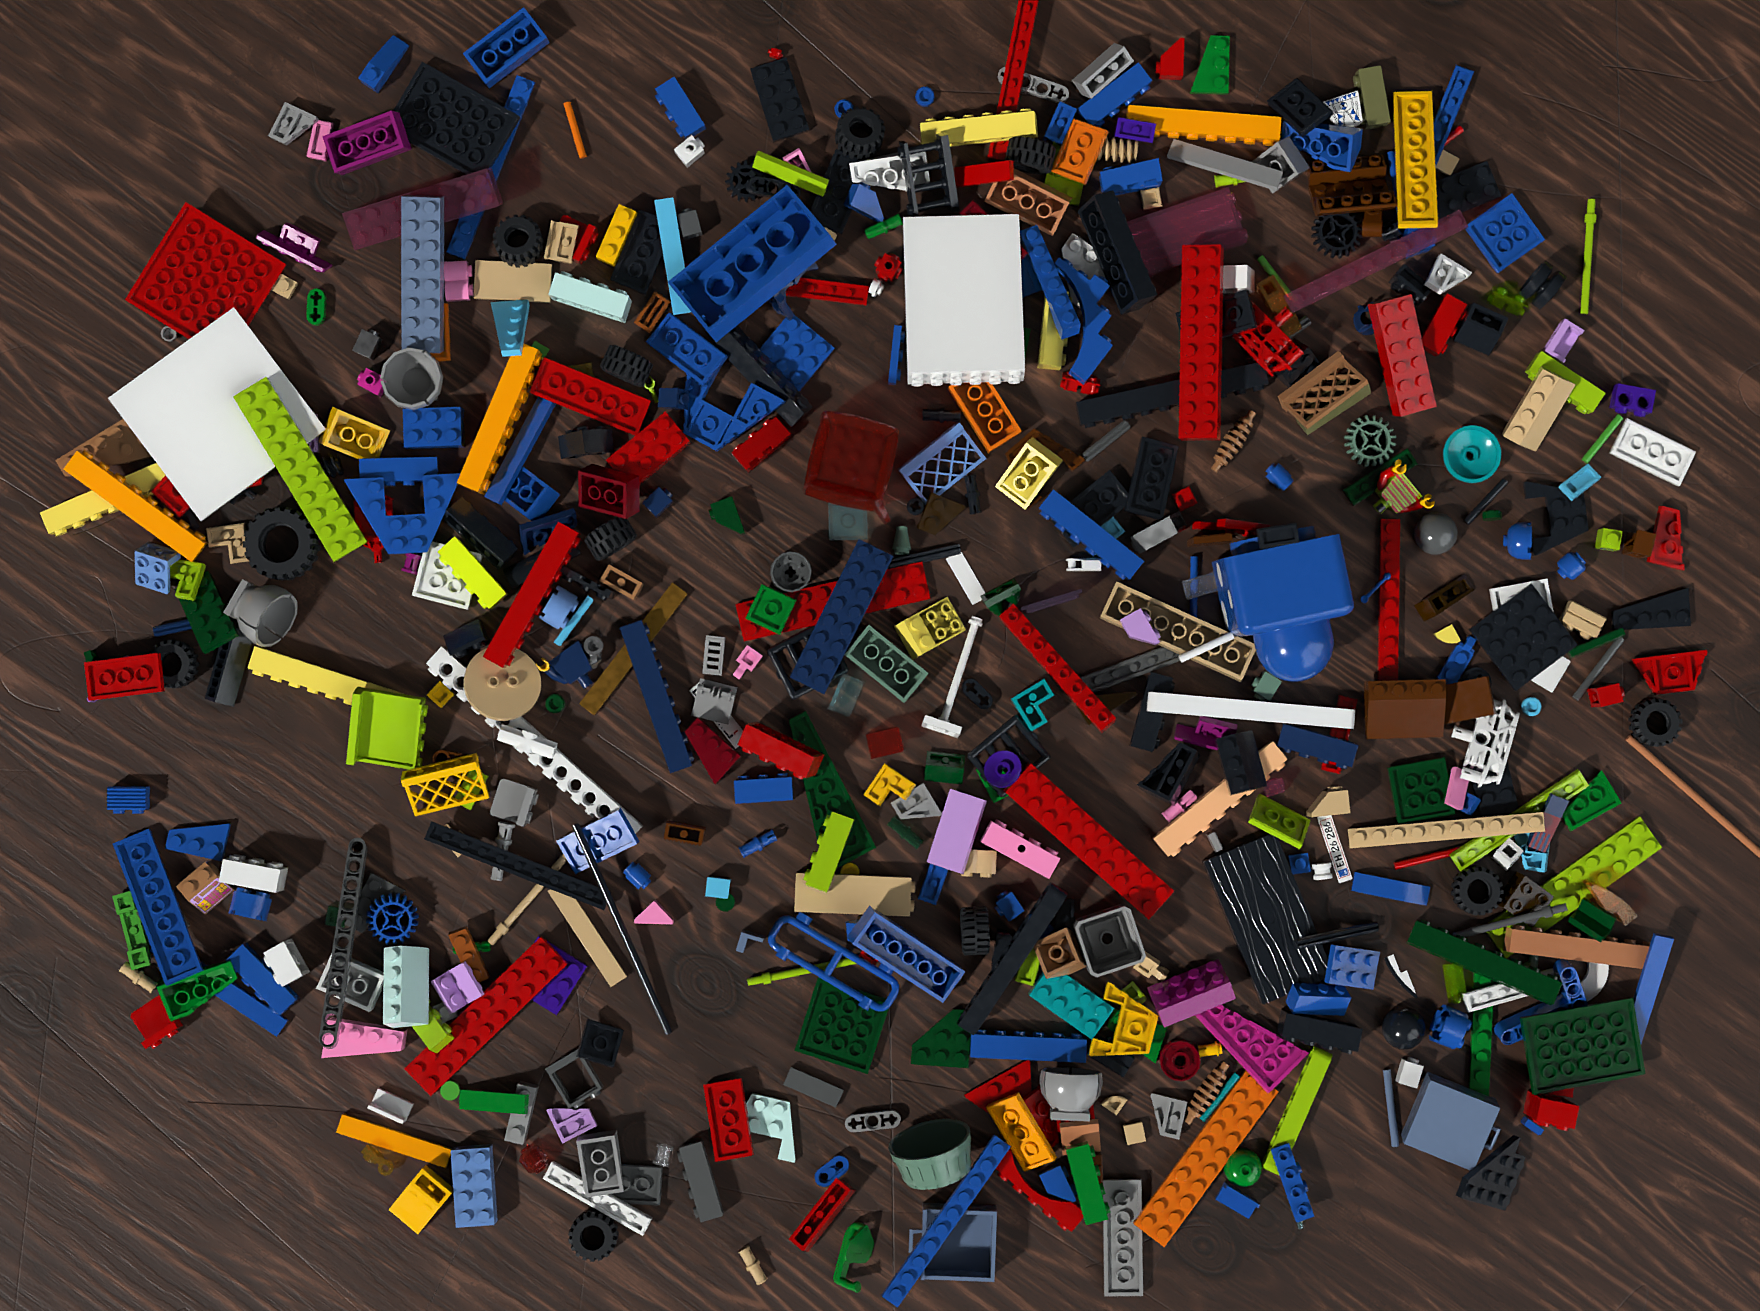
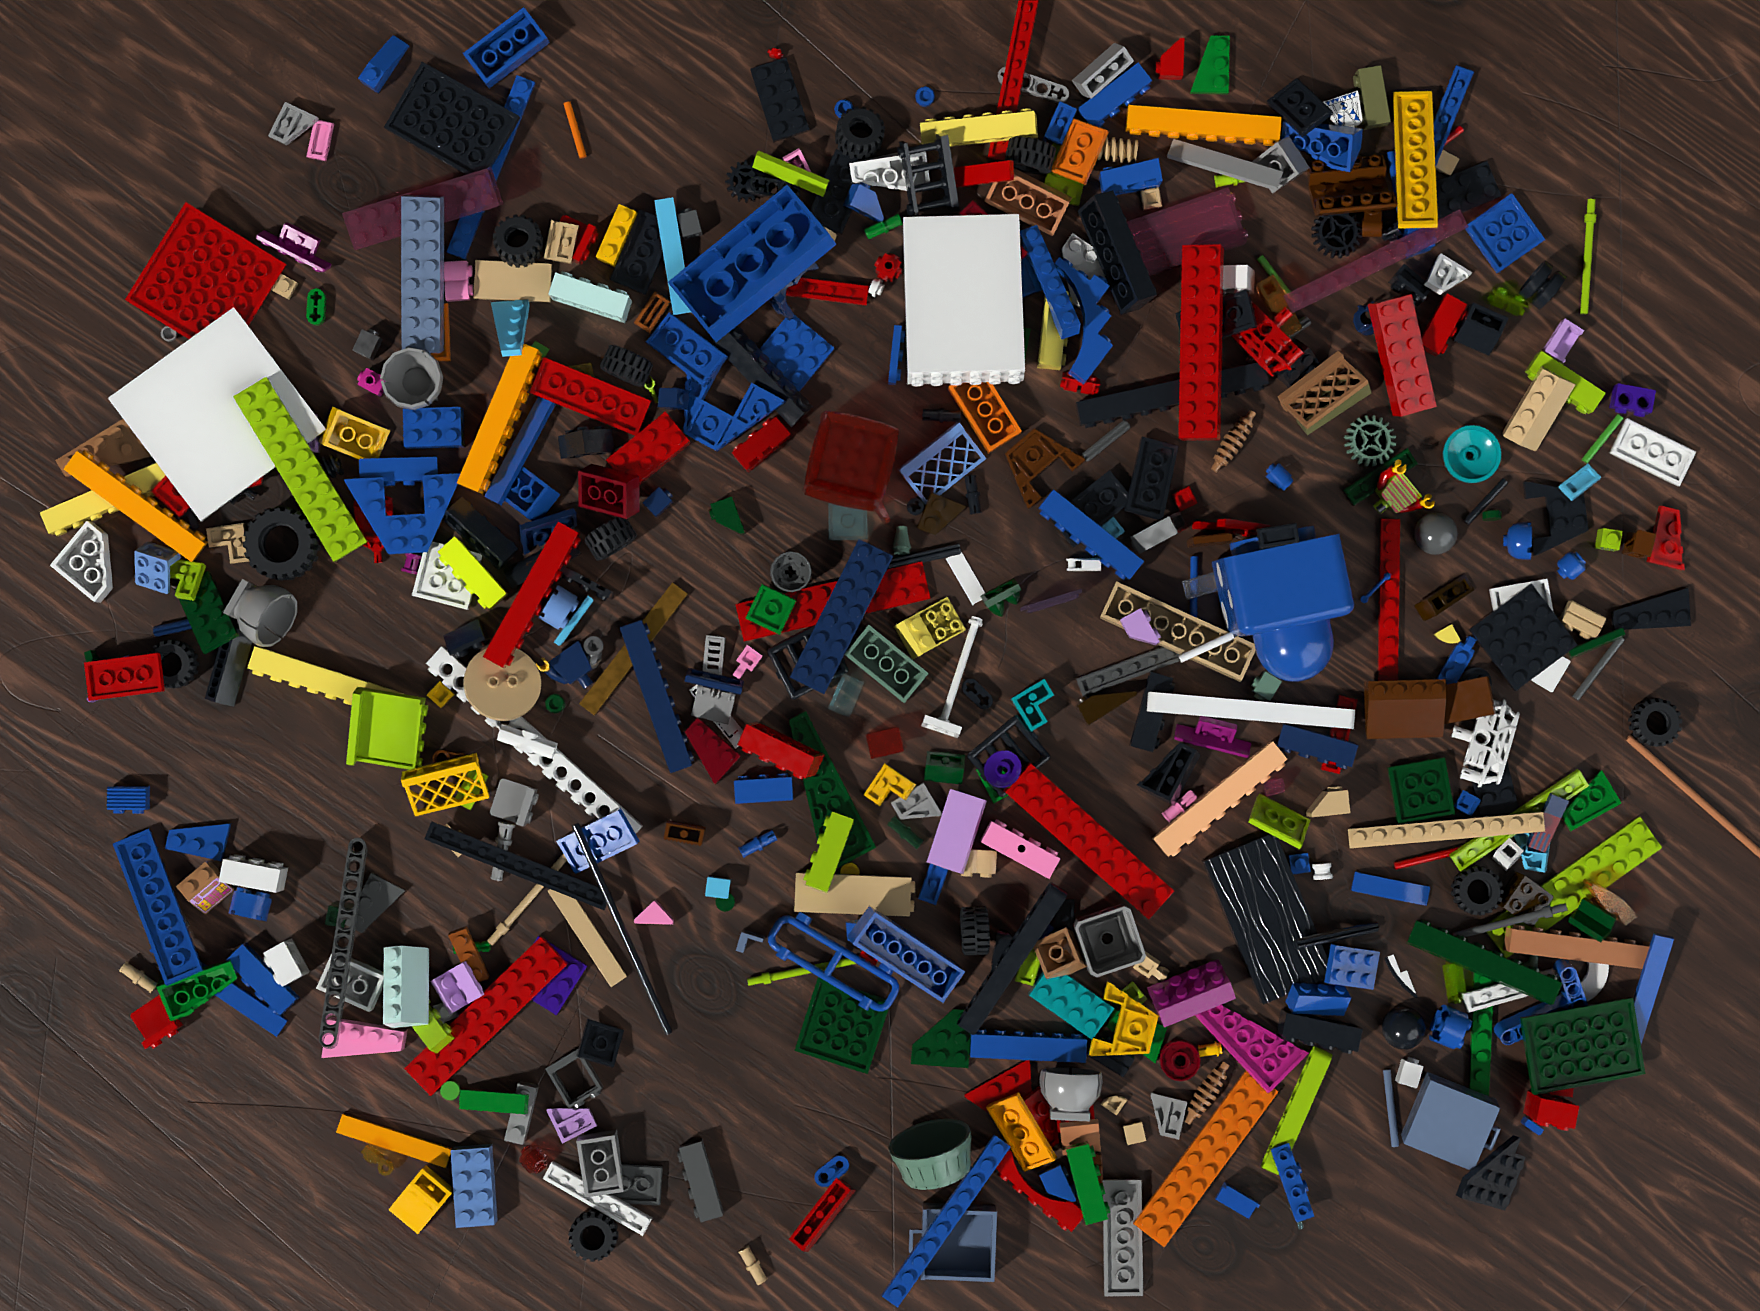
bright green slope [112,891,151,970] -> none
magenta brick [322,110,412,175] -> none
blue gear [366,892,419,944] -> none
white panel [367,1088,414,1124] -> none
medium nougat brick [600,565,644,600] -> none
blue brick [623,861,651,890] -> none
clear bush [652,1143,674,1167] -> none
blue brick [655,77,706,139] -> none
white brick [674,135,705,168] -> none
red plate [703,1078,754,1162] -> none
light aqua wing [746,1093,795,1163] -> none
dark grey tile [783,1067,844,1108] -> none
green piece [833,1222,874,1293] -> none
light grey beam [845,1109,901,1132] -> none
blue brick [994,890,1025,921] -> none
light yellow slope [995,437,1063,510] -> none
red brick [999,603,1116,733] -> none
dark purple panel [1113,117,1156,143] -> none
teal bar [1200,1072,1240,1122] -> none
light grey tile [1206,831,1223,852] -> none
black slope [1215,730,1267,796] -> none
green cylinder [1223,1147,1262,1187] -> none
white sticker [1317,815,1352,883] -> none
bright pink tile [1444,767,1469,810] -> none
medium azure tile [1521,697,1542,716] -> none
red brick [1587,683,1625,707] -> none
red wing [1632,650,1708,695] -> none
none -> white brick [50,521,113,603]
none -> dark blue tile [685,668,744,694]

